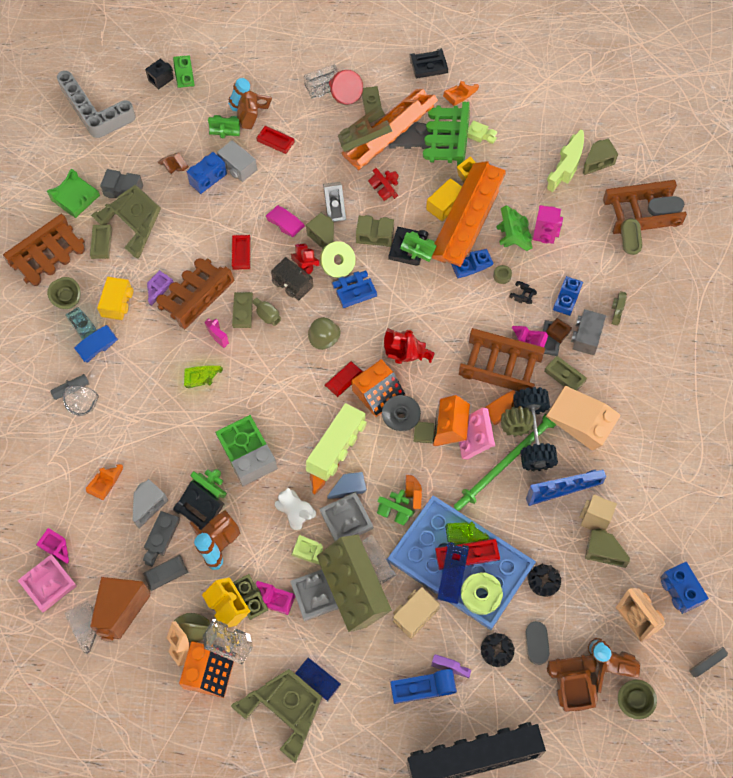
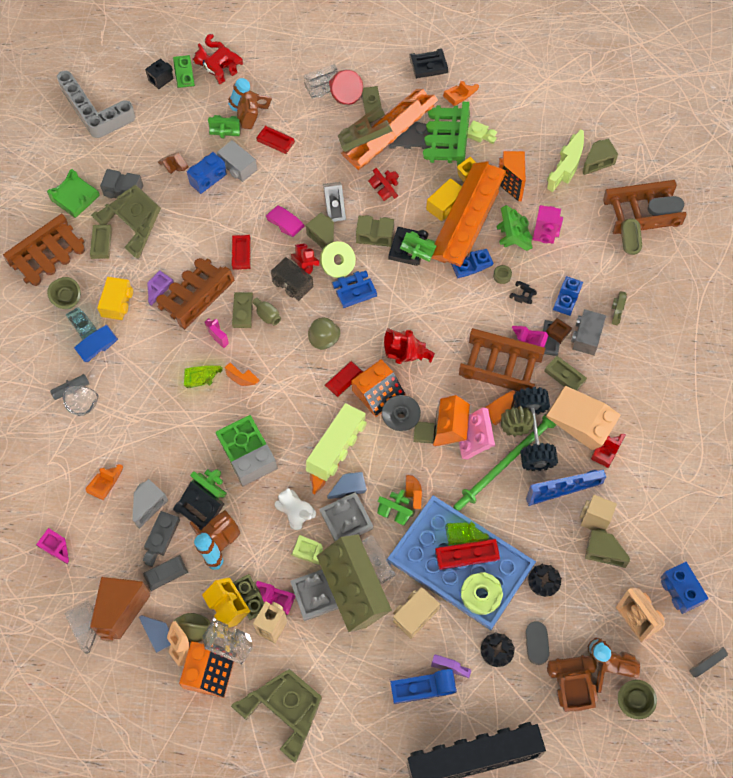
bright pink plate [17,554,77,613] -> none
clear blue plate [295,657,341,702] -> none
clear blue plate [436,542,469,604] -> none
none -> sand blue slope [139,615,171,653]
none -> red animal [192,34,243,85]
none -> orange slope [225,363,260,386]
none -> tan brick [253,602,288,643]
none -> orange slope [499,151,526,202]
none -> red slope [591,433,626,468]

